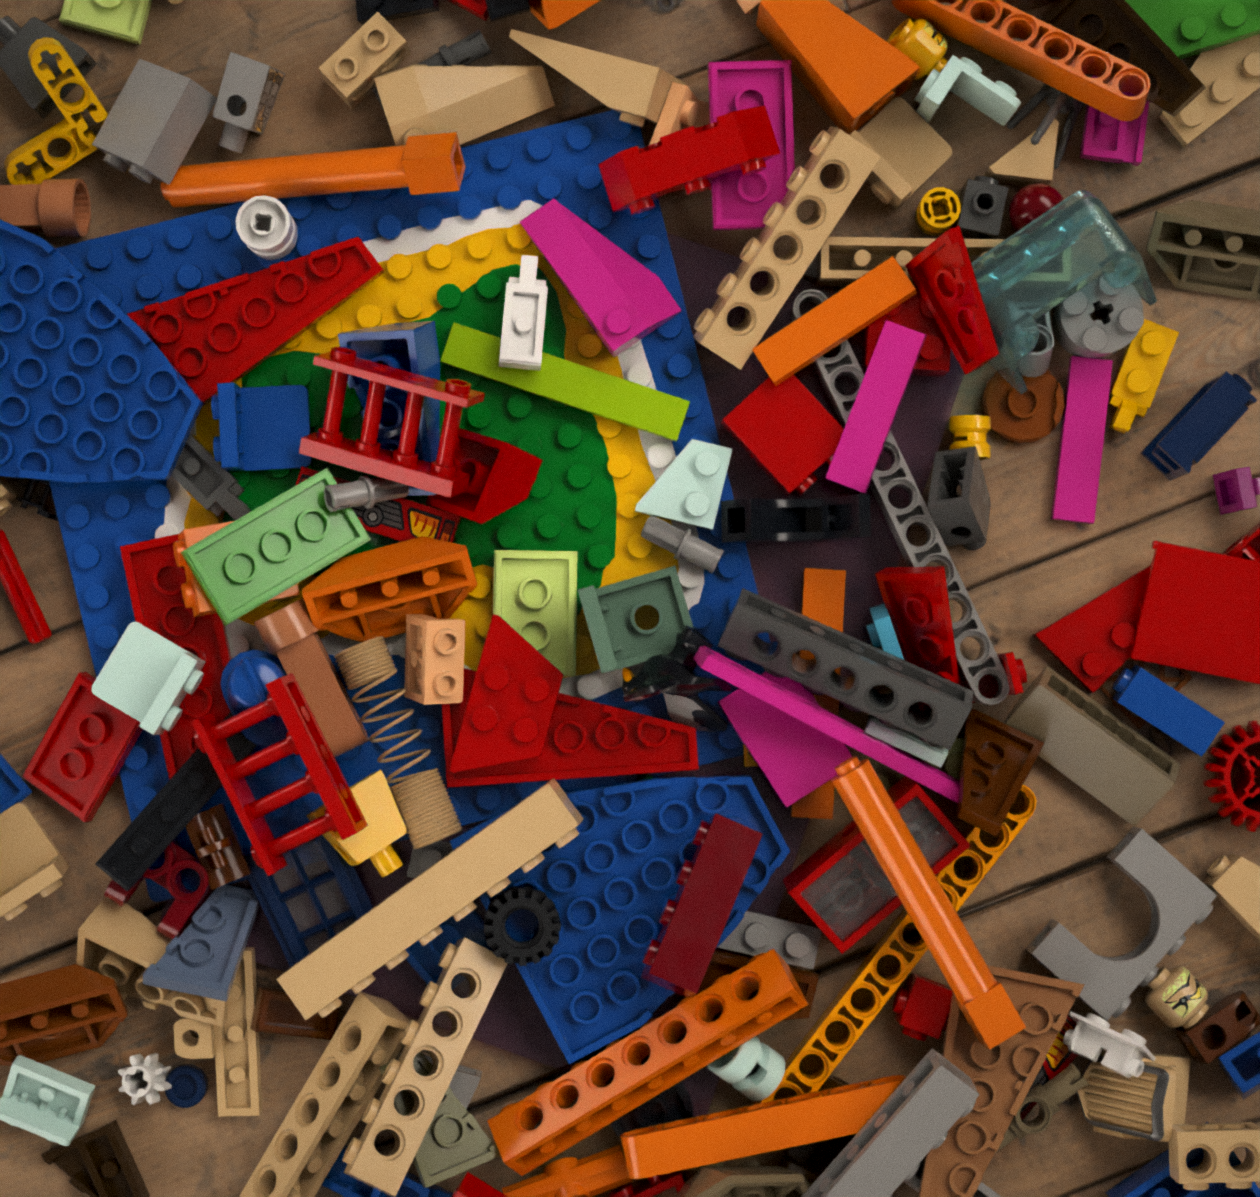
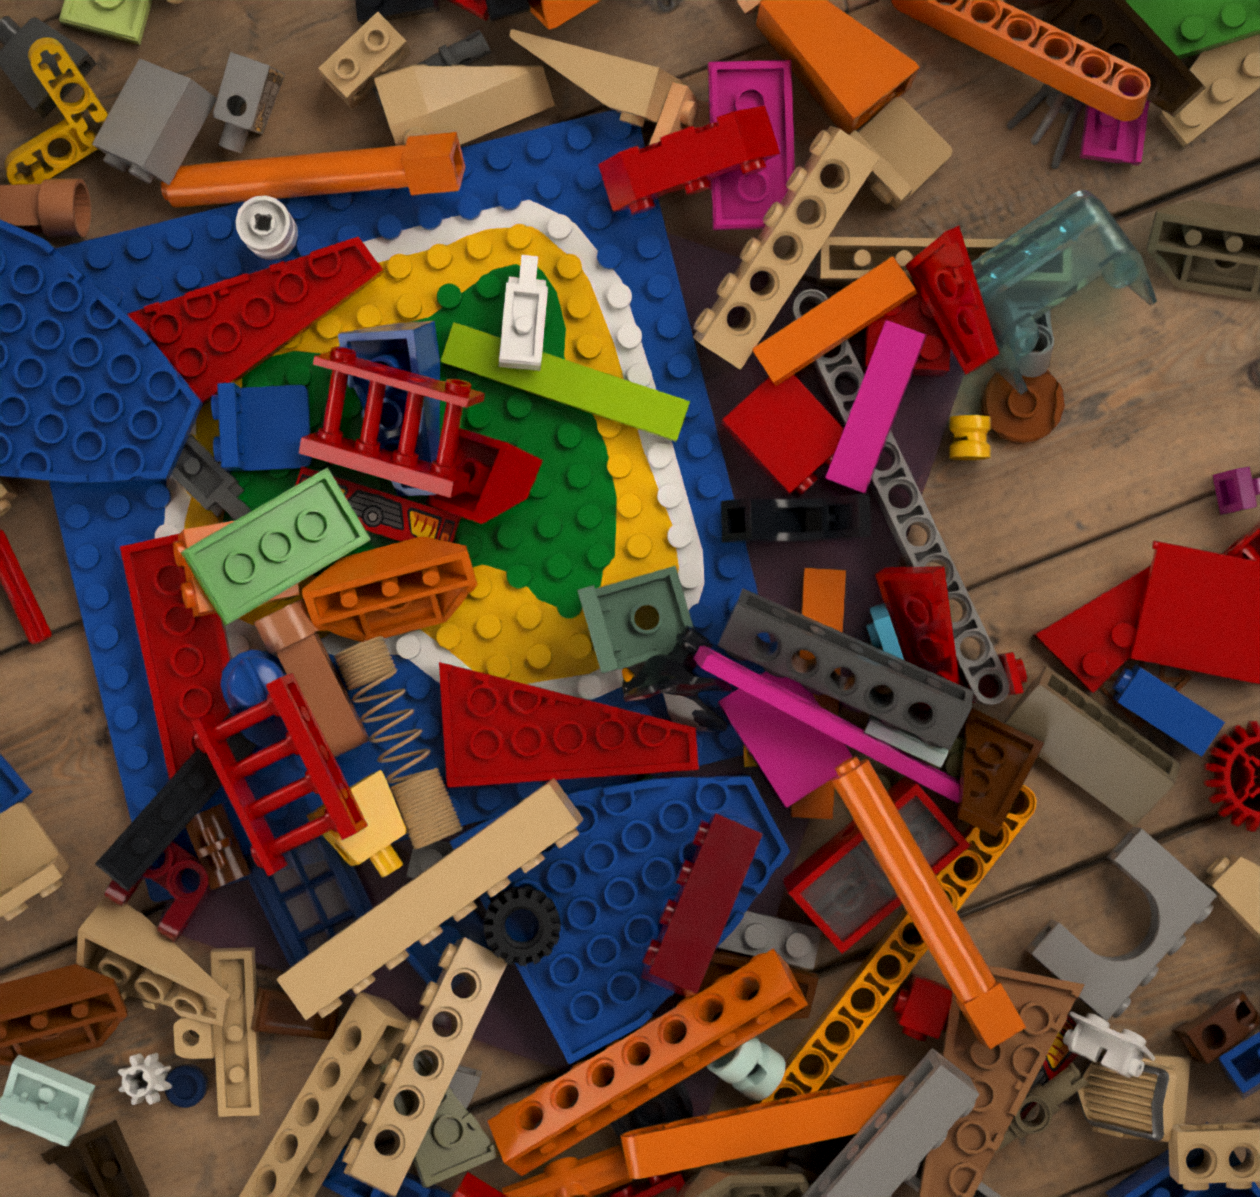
black piece [16,479,59,522] -> none
red tile [22,672,143,822] -> none
light aqua bracket [92,622,206,735] -> none
sand blue wing [143,884,260,1002] -> none
light grey axle [324,475,409,512] -> none
light nougat bracket [404,614,465,705] -> none
red wing [449,614,564,773] -> none
yellowish green tile [493,550,578,676] -> none
dark pink wedge [520,198,682,358] -> none
light aqua wing [635,439,732,530] -> none
light grey axle [641,516,724,574] -> none
yellow head [887,18,948,80] -> none
light aqua bracket [914,55,1021,126] -> none
yellow wheel [915,187,961,236] -> none
dark grey torso [927,446,991,550] -> none
dark grey brick [954,176,1008,239] -> none
tan slope [983,118,1059,187] -> none
dark red piece [1009,183,1067,240] -> none
dark pink tile [1051,356,1113,524] -> none
light grey brick [1052,271,1144,359] -> none
yellow hinge [1108,319,1179,434] -> none
dark blue window [1140,371,1257,481] -> none
tan head [1145,966,1209,1029] -> none

